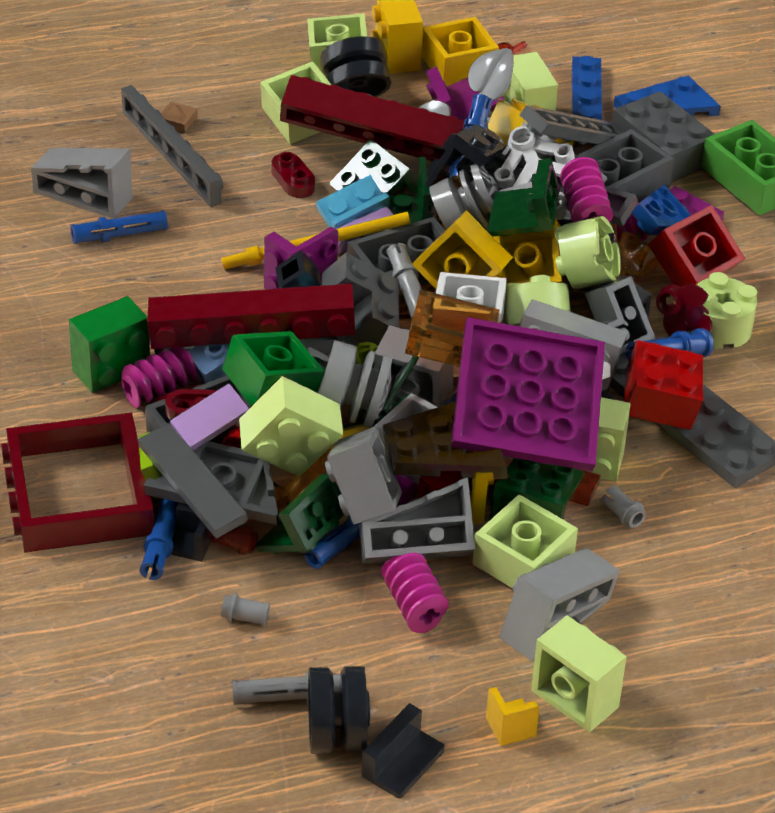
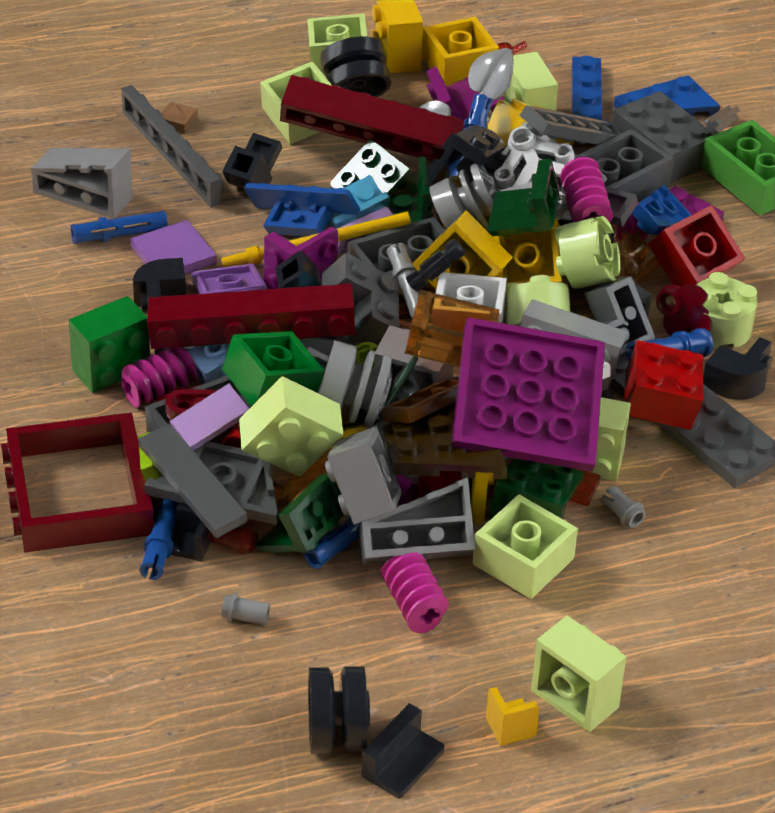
light grey pin [232,672,340,705] -> none
dark red plate [271,152,315,198] -> none
light grey wedge [499,547,620,662] -> none
none -> medium lavender tile [131,220,217,274]
none -> black brick [133,258,186,314]
none -> medium lavender tile [191,264,267,294]
none -> black brick [222,133,283,189]
none -> blue bracket [244,183,360,236]
none -> reddish brown tile [381,379,459,423]
none -> black axle [406,239,466,292]
none -> dark grey axle [703,105,740,135]
none -> black brick [703,337,773,400]

